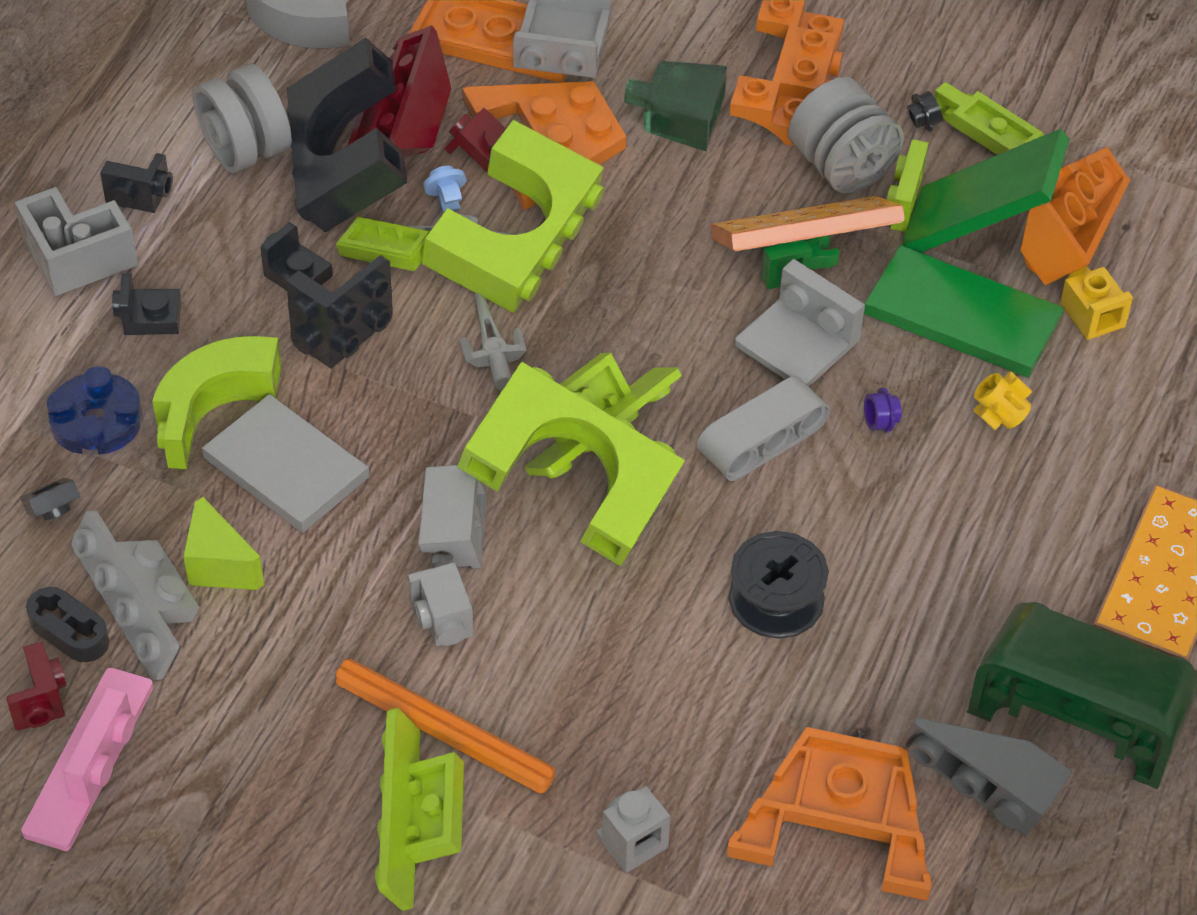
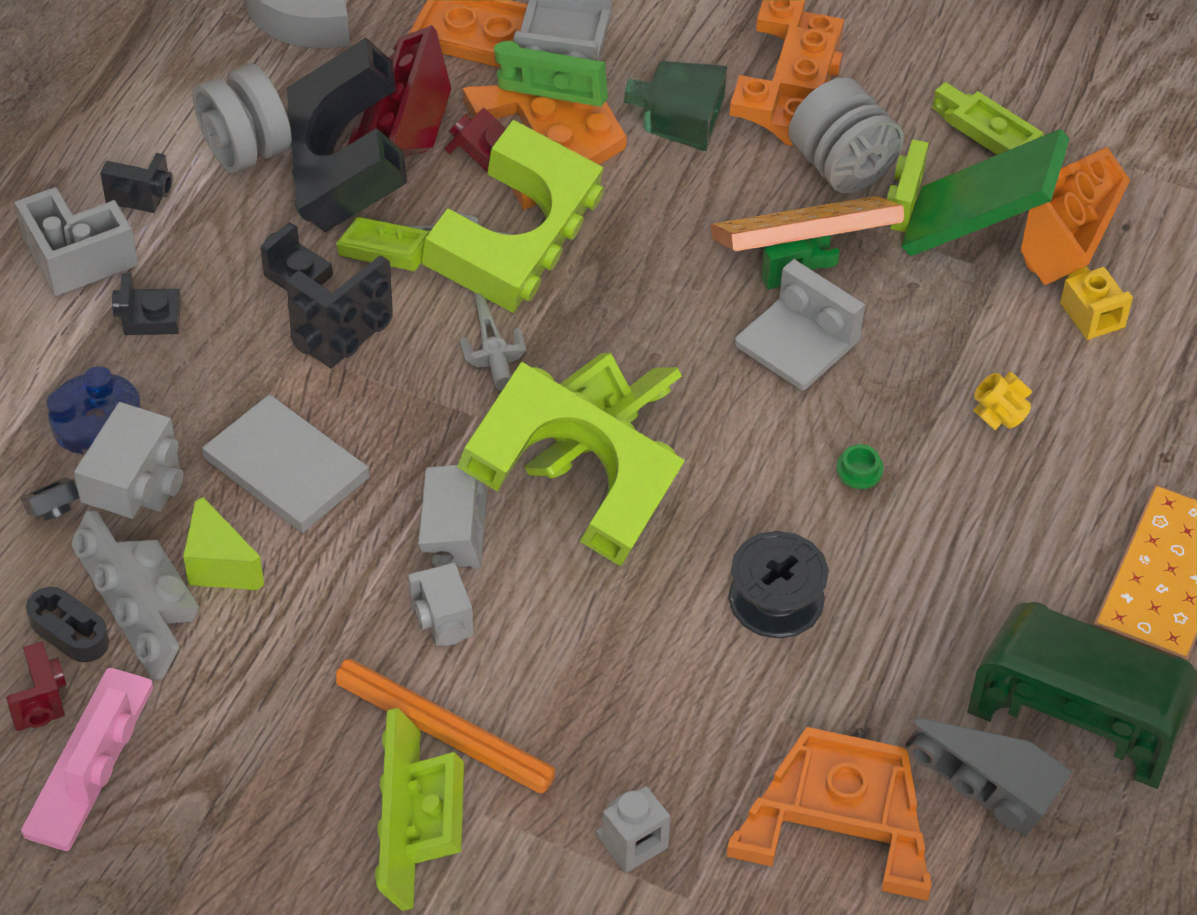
lime arch [152,336,282,469] -> none
light blue plate [423,166,467,214] -> none
light grey beam [697,376,830,481] -> none
green tile [864,245,1065,378] -> none
dark purple plate [864,388,902,433] -> none
black plate [907,91,943,132] -> none
none -> light grey brick [74,402,184,519]
none -> bright green plate [494,41,608,107]
none -> green plate [836,444,884,489]

